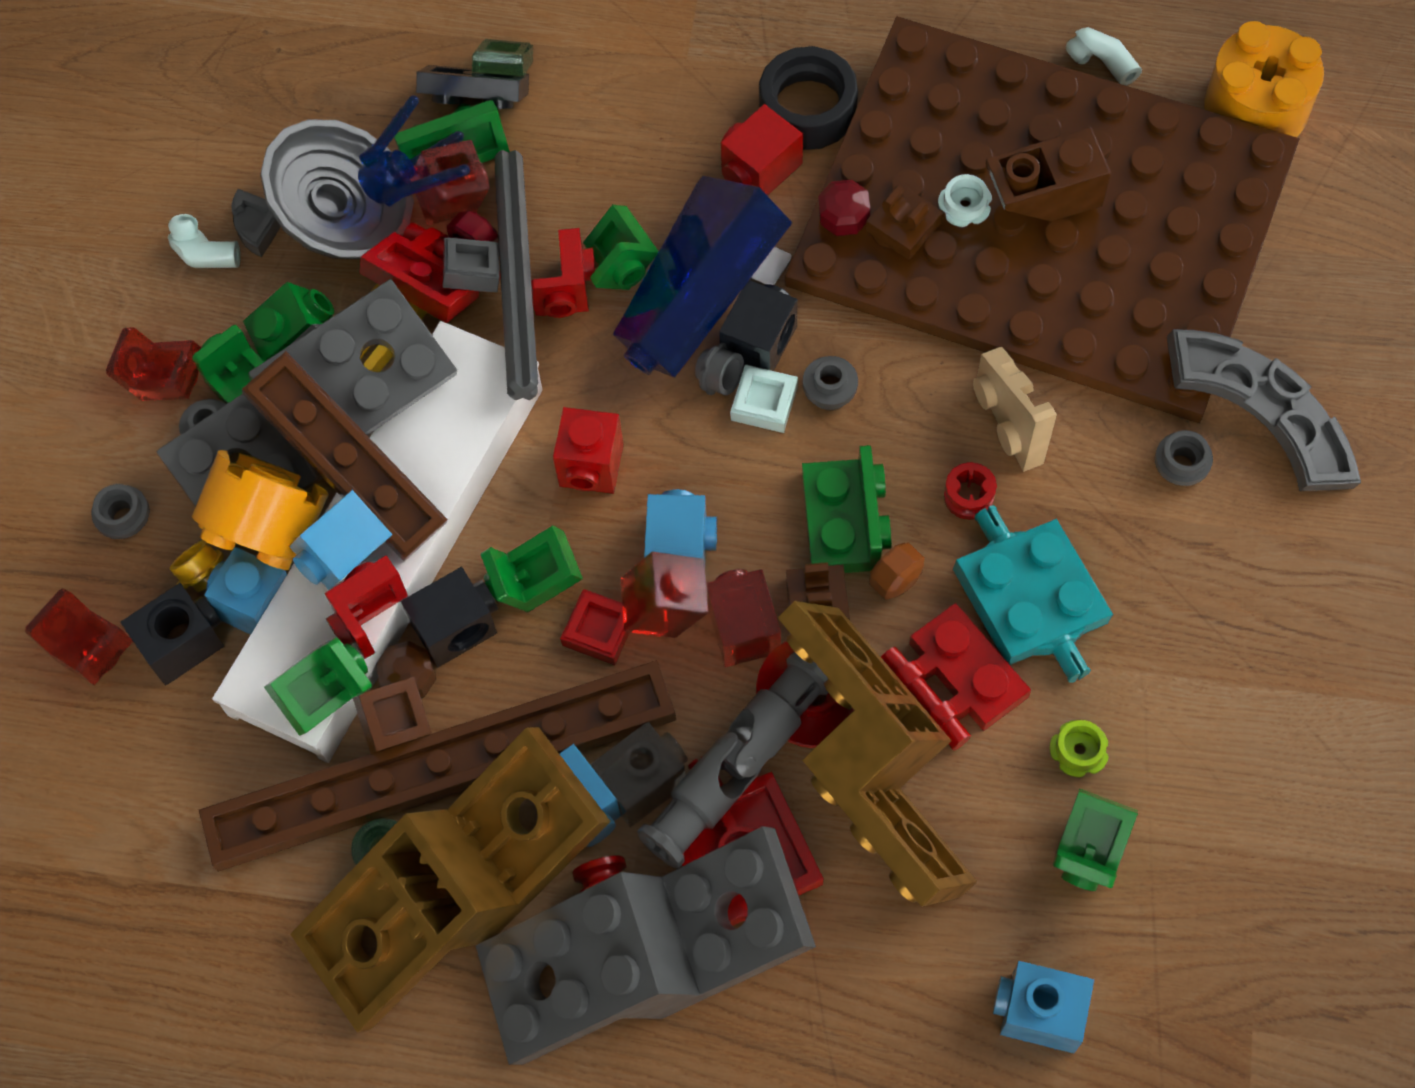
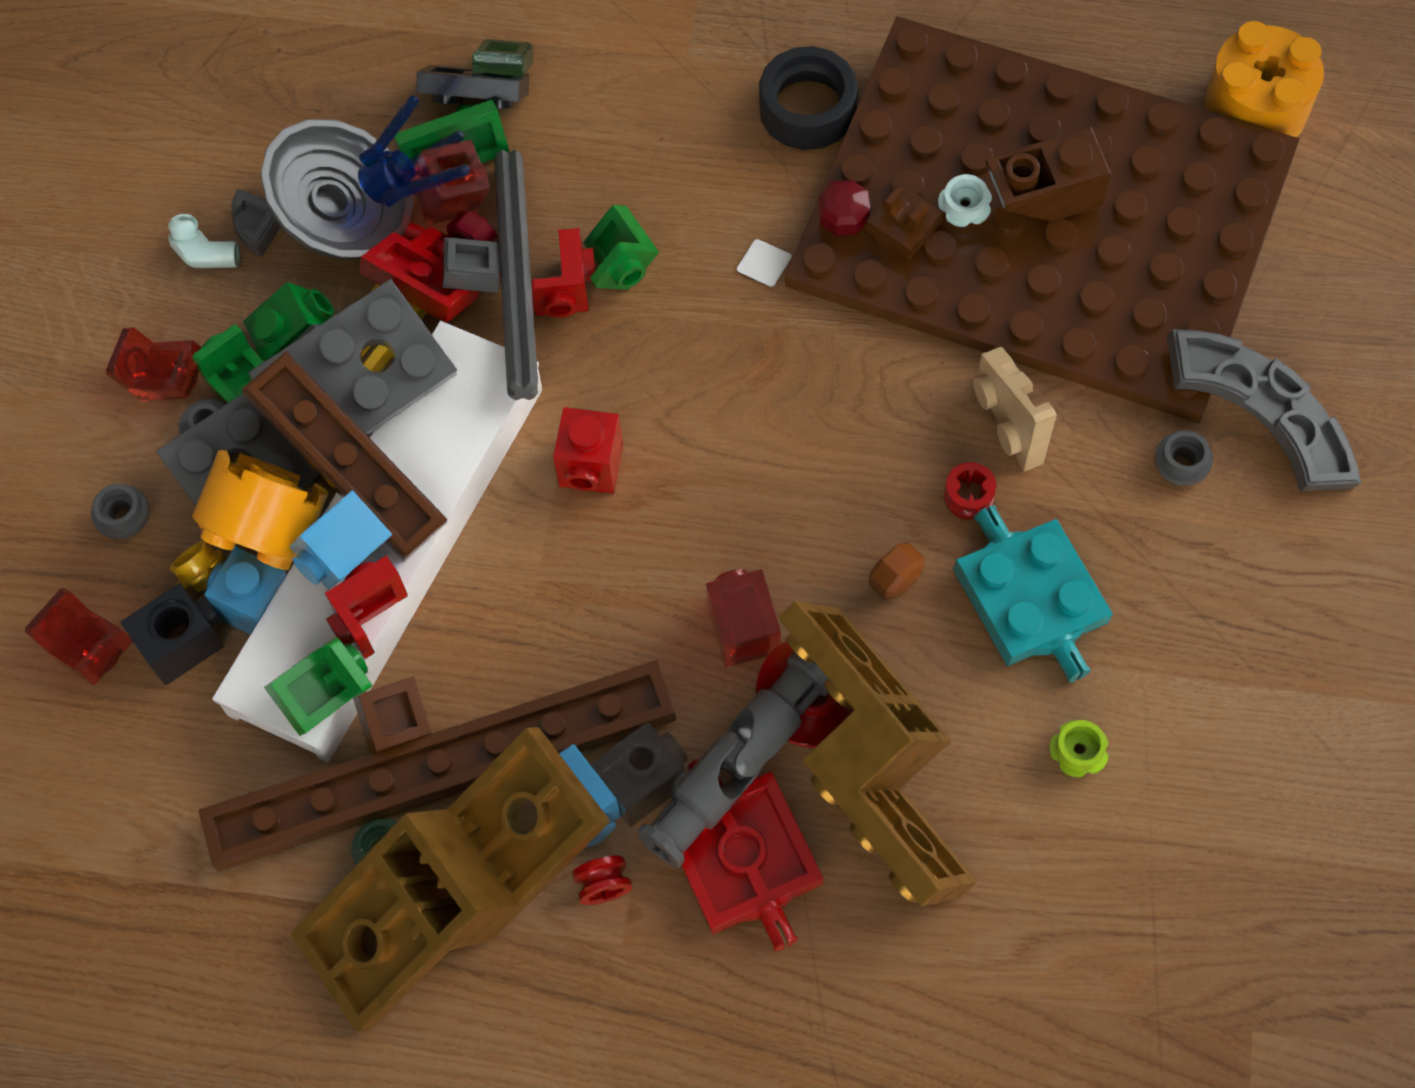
reddish brown tile [376,641,437,698] -> none
black brick [400,566,498,668] -> none
dark grey bracket [476,826,816,1065] -> none
green bracket [481,525,583,612] -> none
red tile [560,589,637,665] -> none
clear blue slope [613,176,792,378] -> none
clear red brick [621,551,709,638] -> none
dark azure brick [644,489,717,582] -> none
dark grey plate [695,343,744,395] -> none
black brick [719,279,798,371] -> none
red brick [721,104,803,203] -> none
light aqua tile [730,365,798,433] -> none
reddish brown tile [786,562,850,621] -> none
green bracket [802,445,892,573] -> none
dark grey plate [803,356,858,410] -> none
red plate [881,603,1031,751] -> none
dark azure brick [993,961,1094,1054] -> none
green bracket [1053,788,1138,891] -> none
light aqua arm [1066,27,1142,86] -> none

